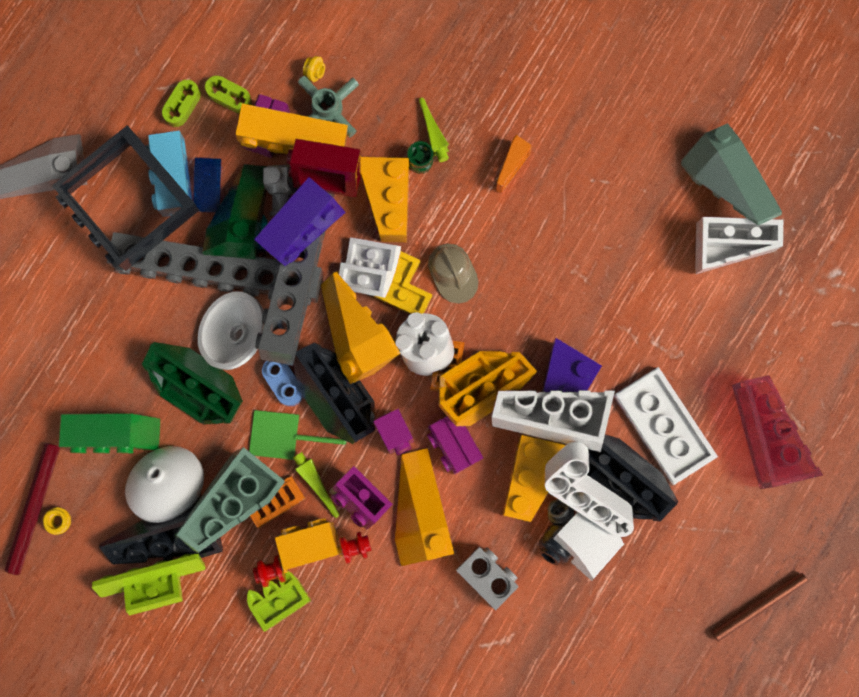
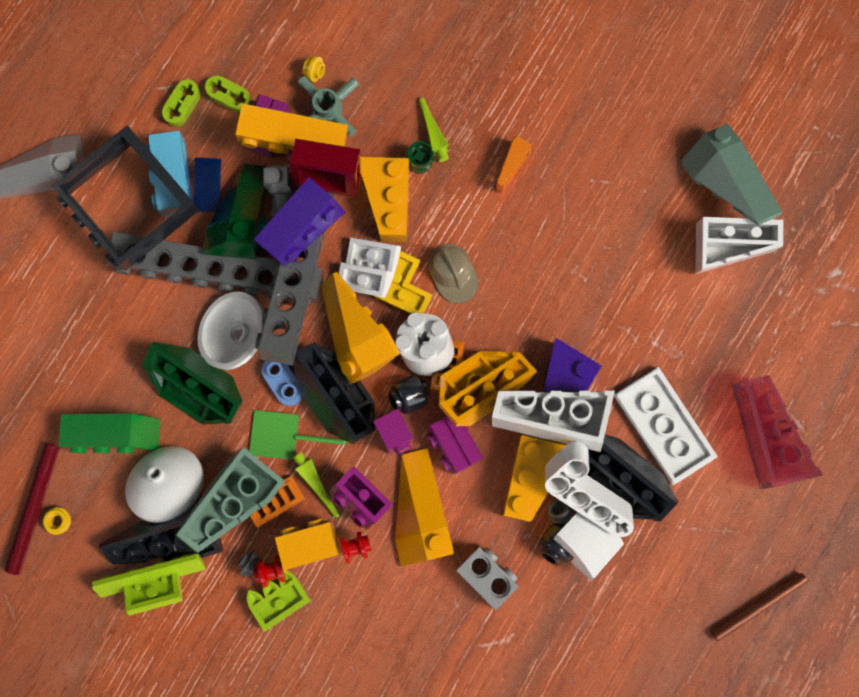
none -> dark grey plate [237,551,261,577]
none -> black head [388,375,430,414]

